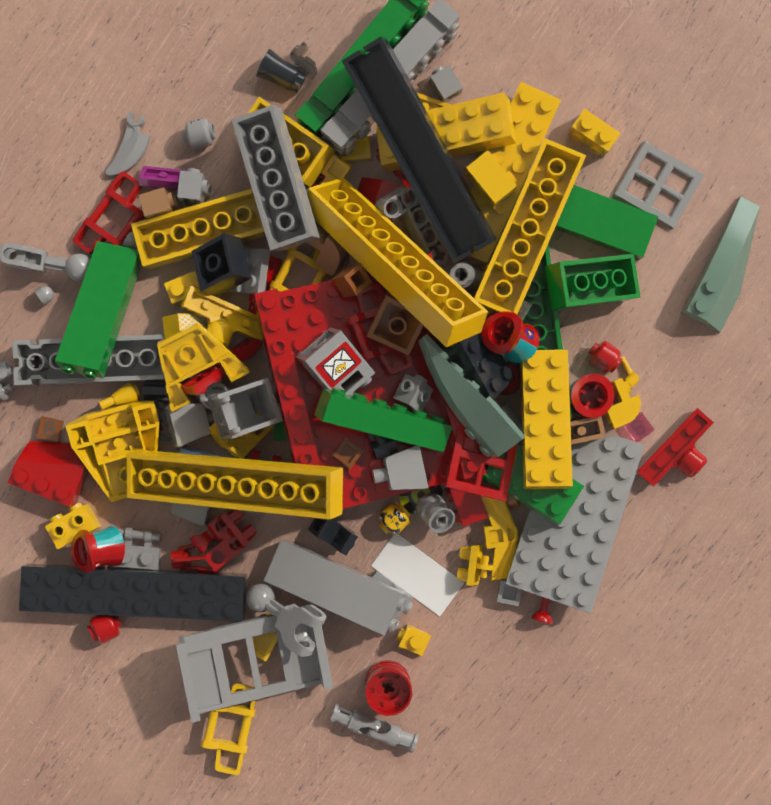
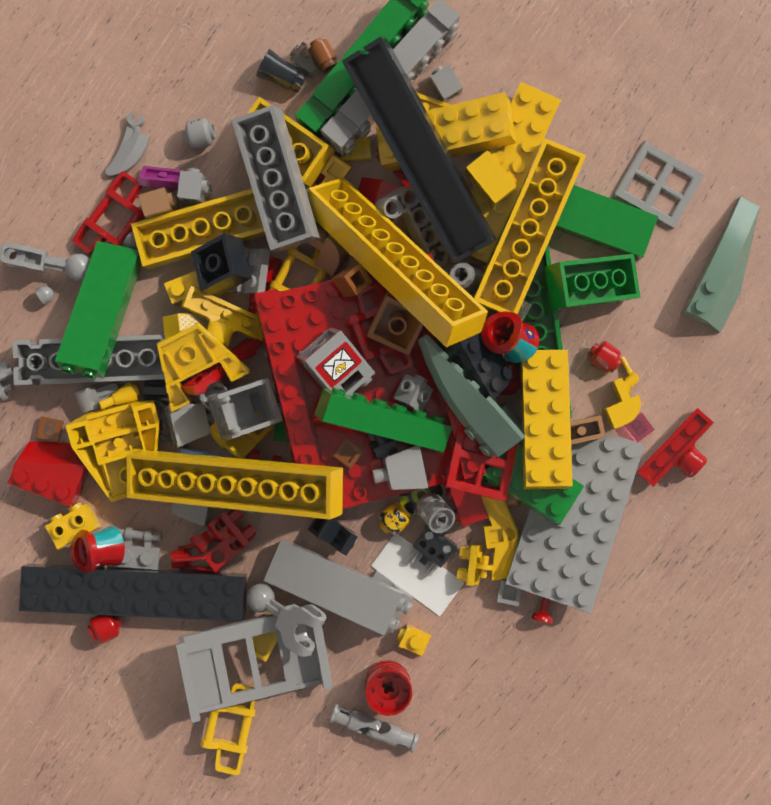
yellow brick [568,108,621,157] -> none
red hat [569,374,614,418] -> none
none -> light grey axle [74,382,119,413]
none -> dark orange brick [308,38,337,73]
none -> black piece [407,524,458,576]

